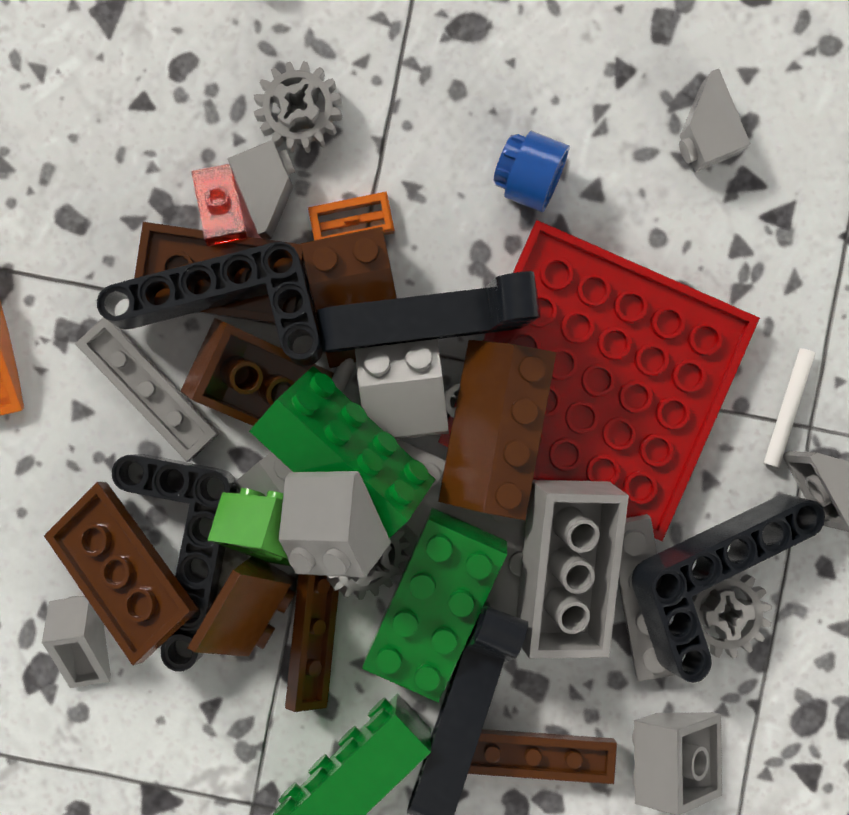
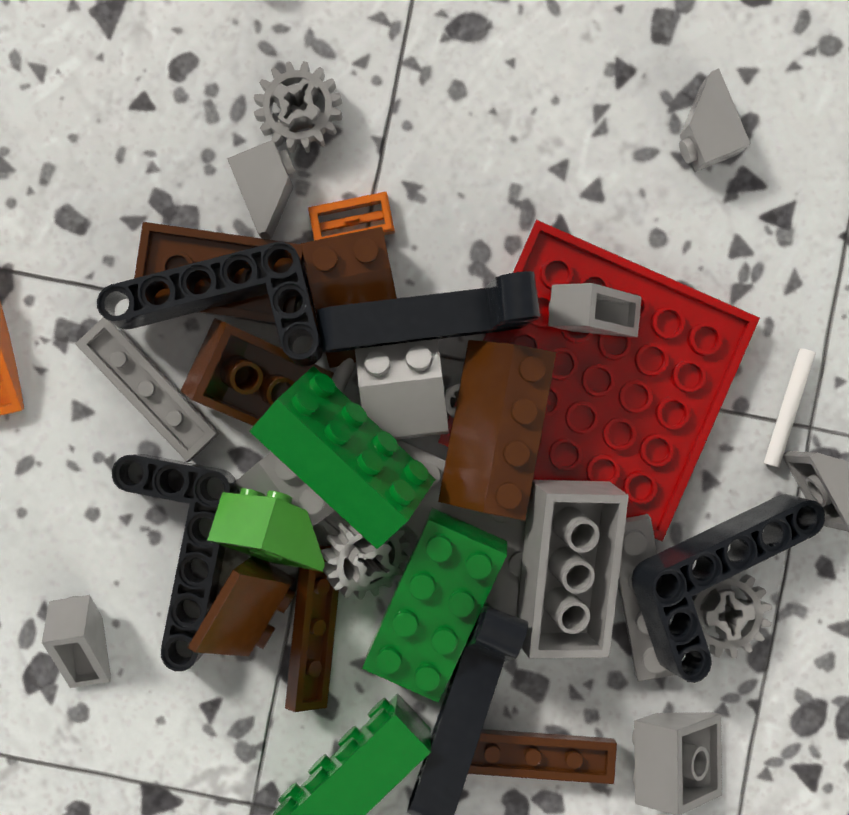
reddish brown plate [44,482,199,665] -> none
clear red plate [191,164,247,246] -> none
light grey slope [279,471,391,578] -> none
blue piece [493,131,570,213] -> none
none -> light grey slope [548,283,641,337]

